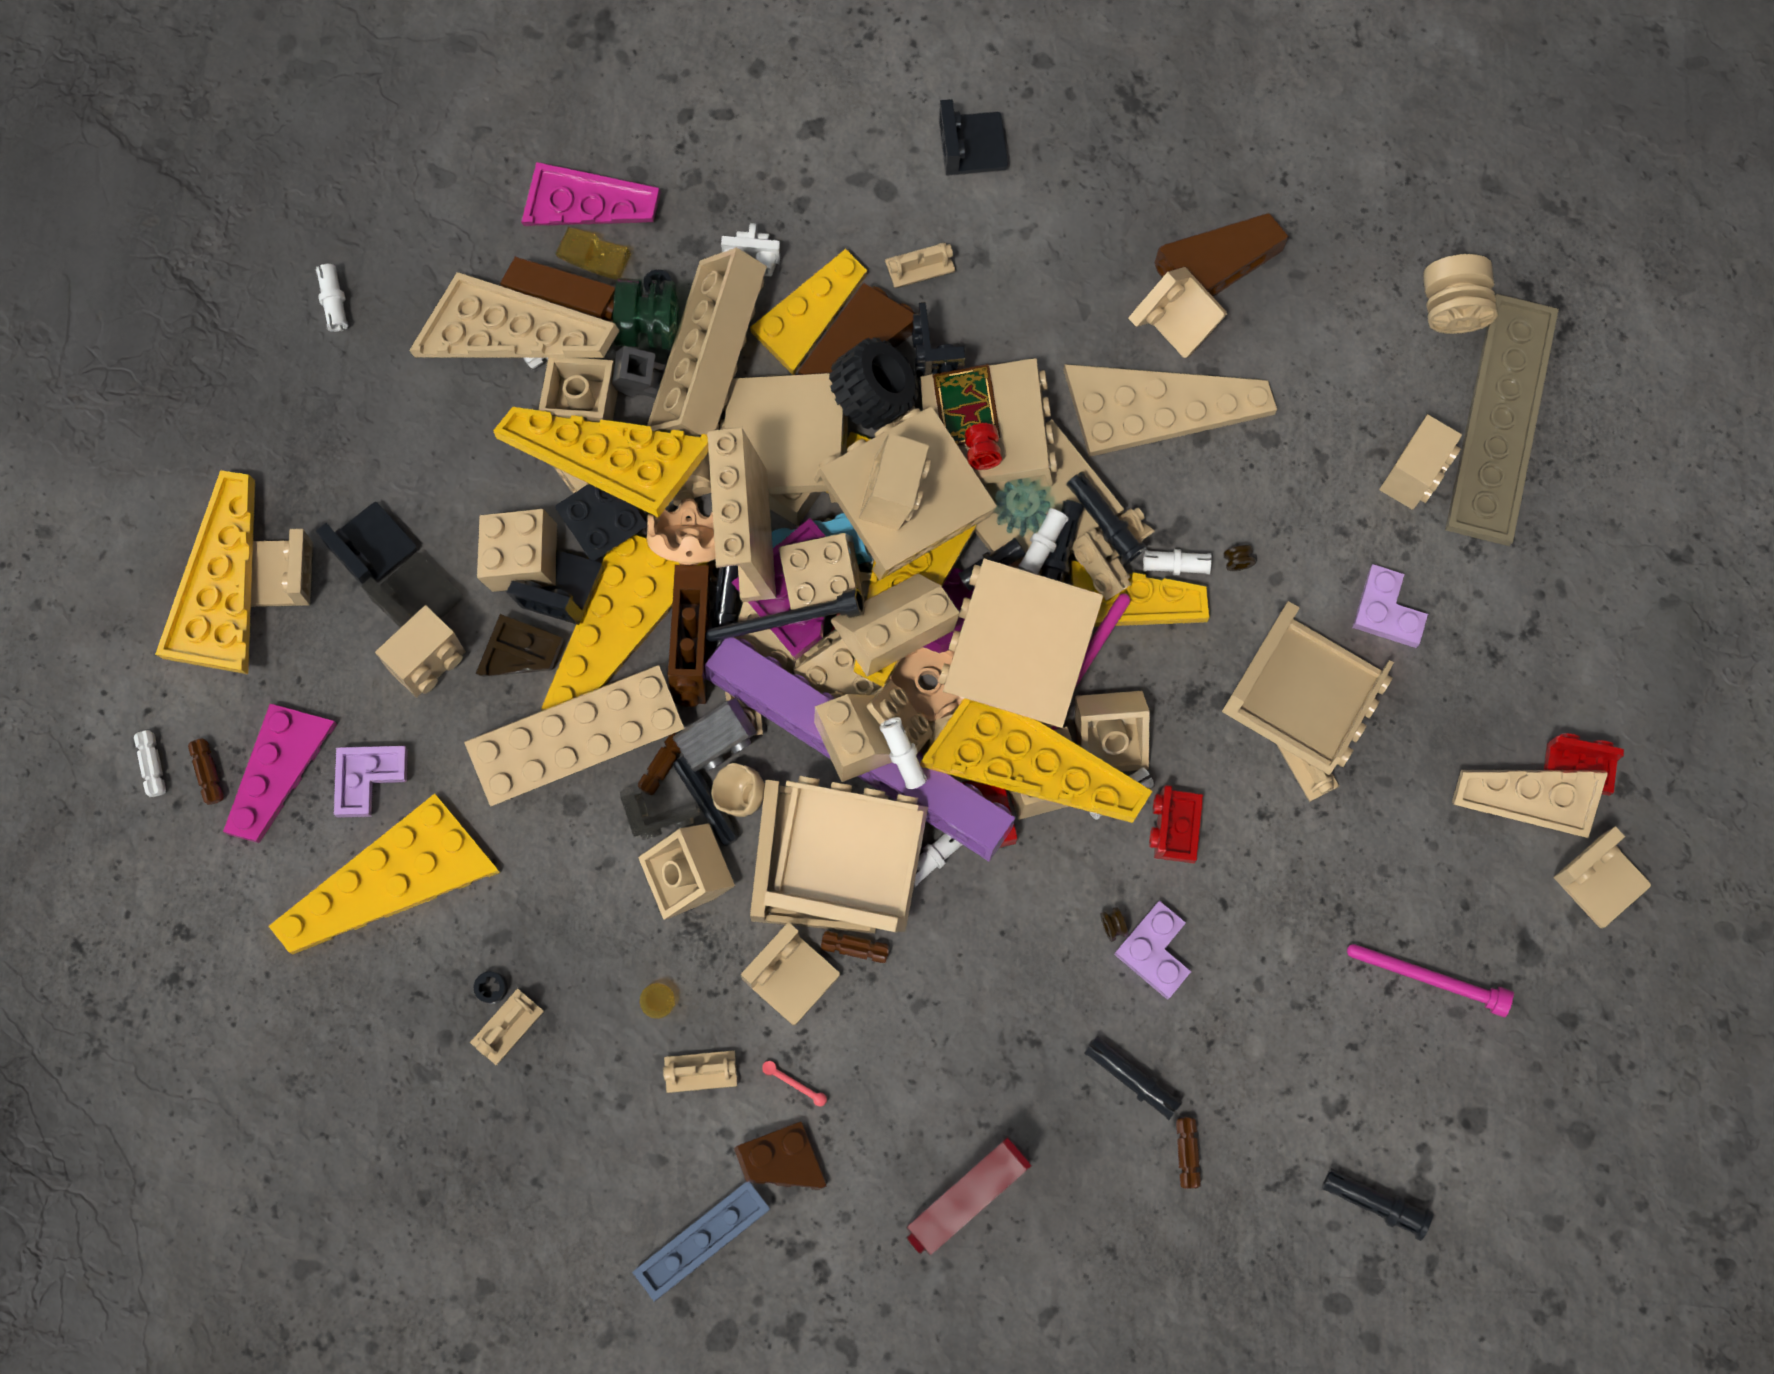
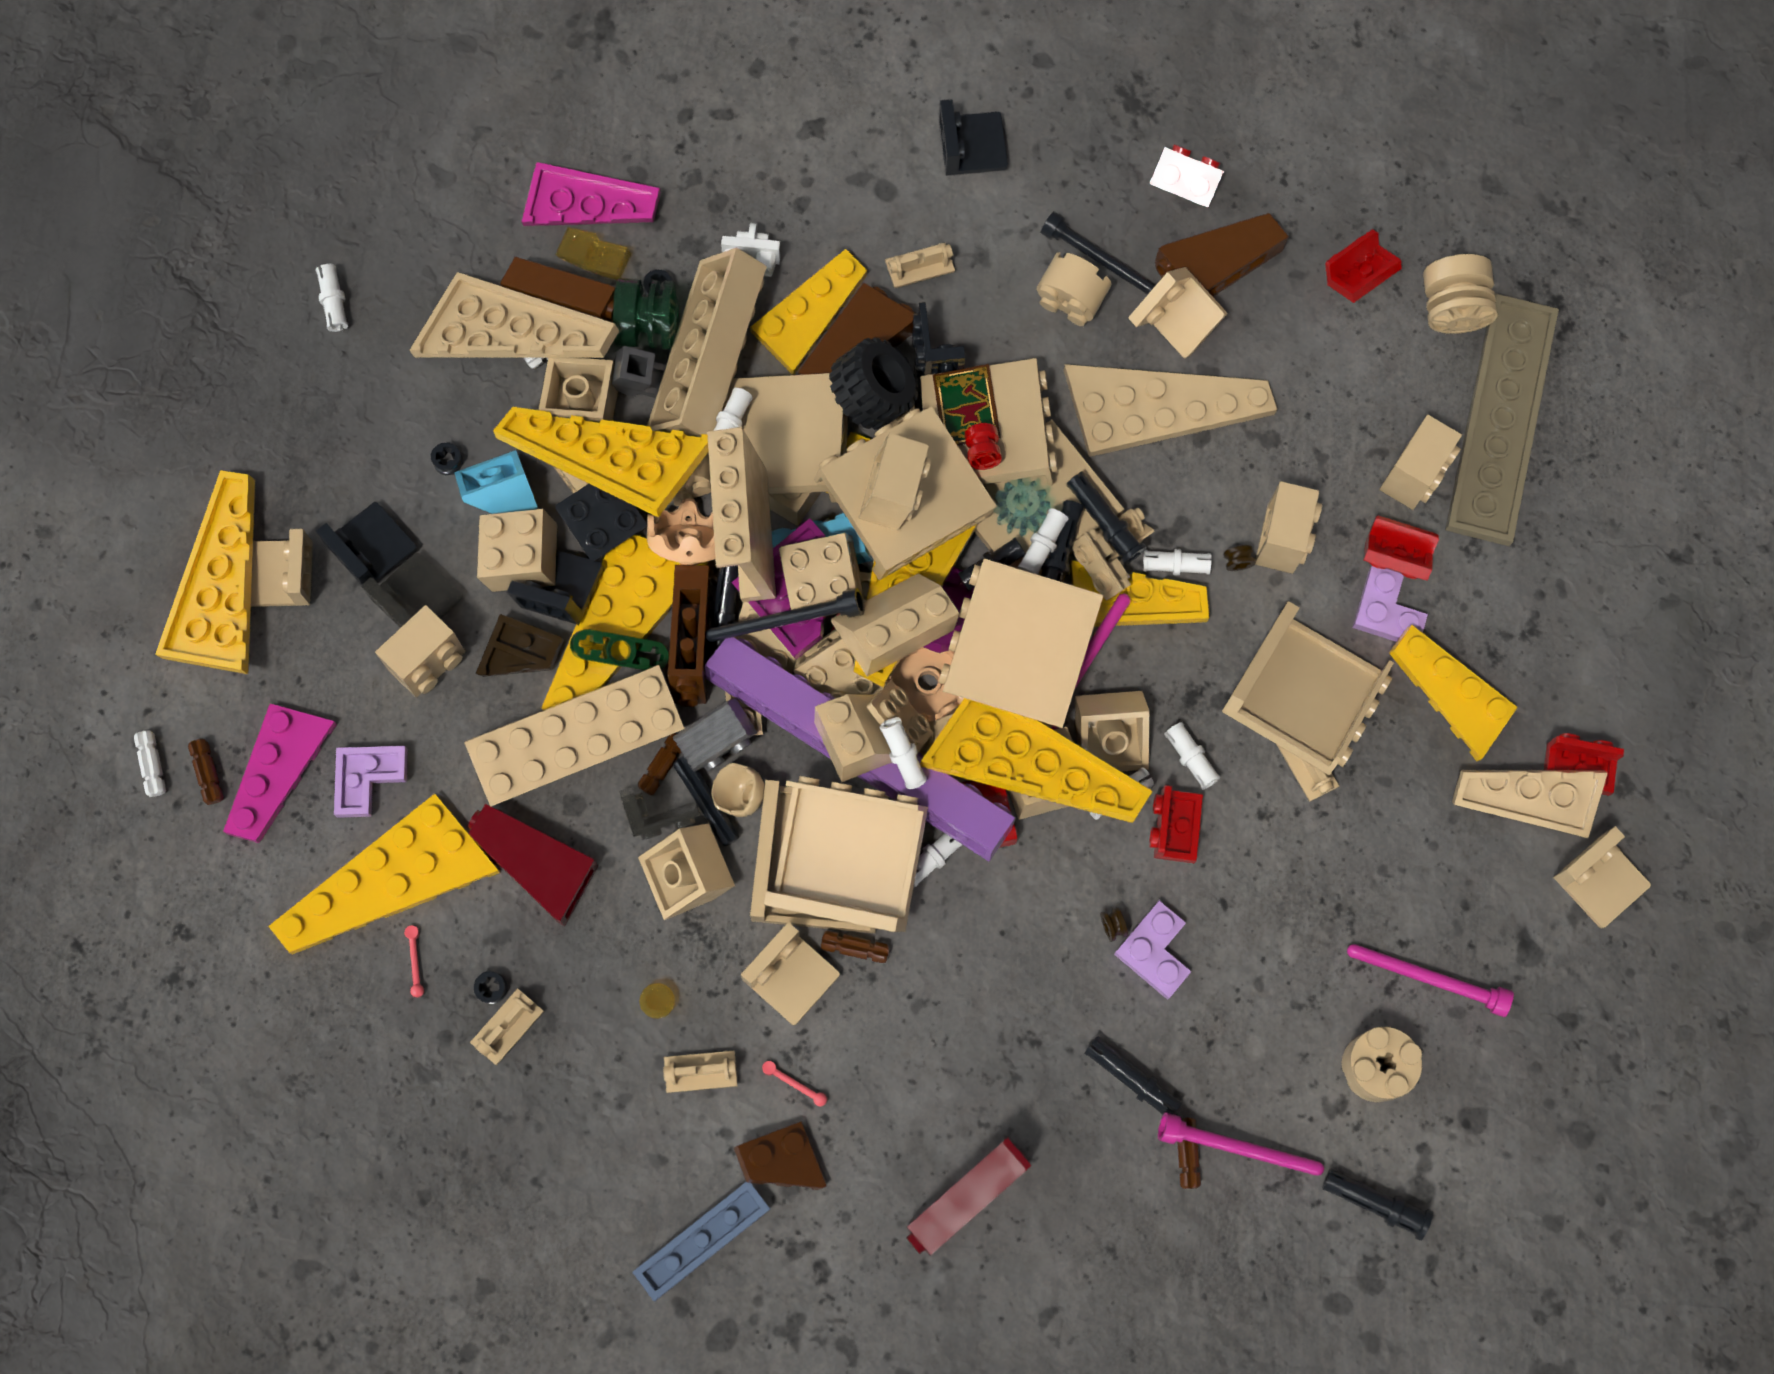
none -> coral hinge [404,925,424,998]
none -> black bush [431,442,463,476]
none -> medium azure slope [454,450,538,514]
none -> dark red slope [468,804,598,927]
none -> dark green beam [570,629,669,670]
none -> white pin [714,388,753,431]
none -> tan brick [1036,253,1112,326]
none -> black piece [1040,211,1156,295]
none -> bracket [1150,144,1225,207]
none -> dark pink piece [1158,1113,1324,1176]
none -> white pin [1164,722,1221,790]
none -> tan brick [1255,481,1322,574]
none -> red bracket [1325,229,1402,303]
none -> tan brick [1342,1027,1422,1102]
none -> red bracket [1363,516,1439,581]
none -> yellow wing [1389,625,1518,761]

